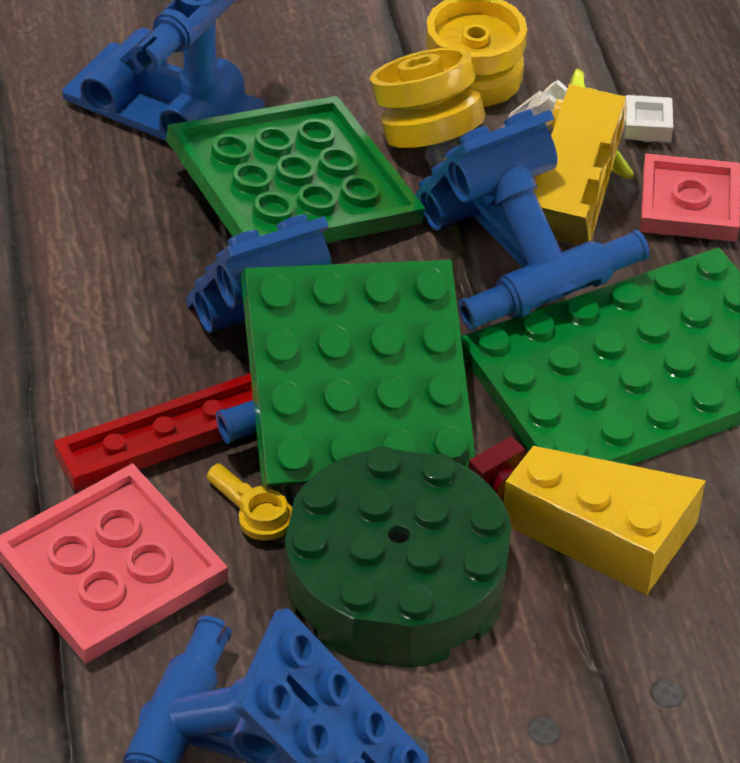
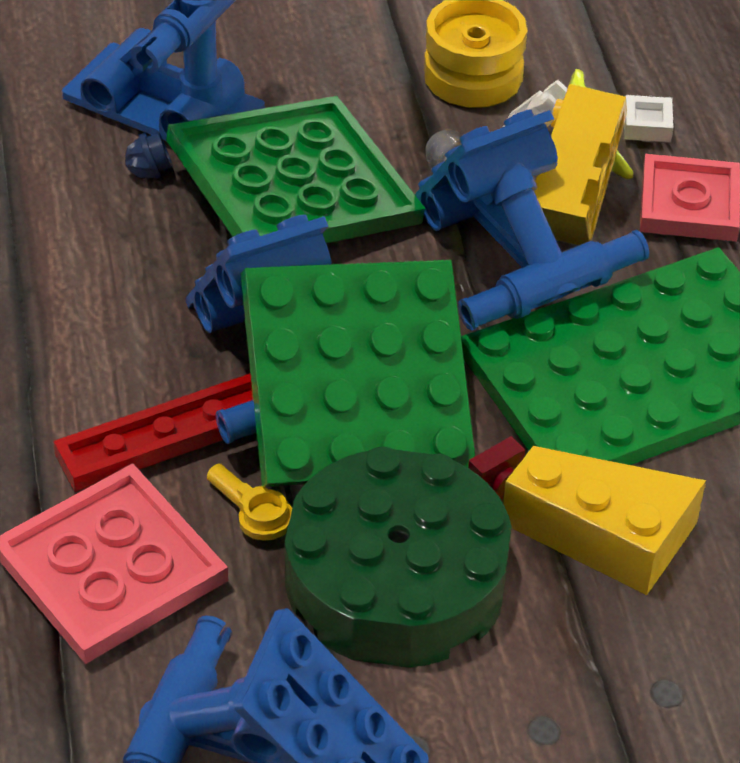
yellow wheel [369,47,486,148] -> none
none -> dark blue plate [125,132,173,179]

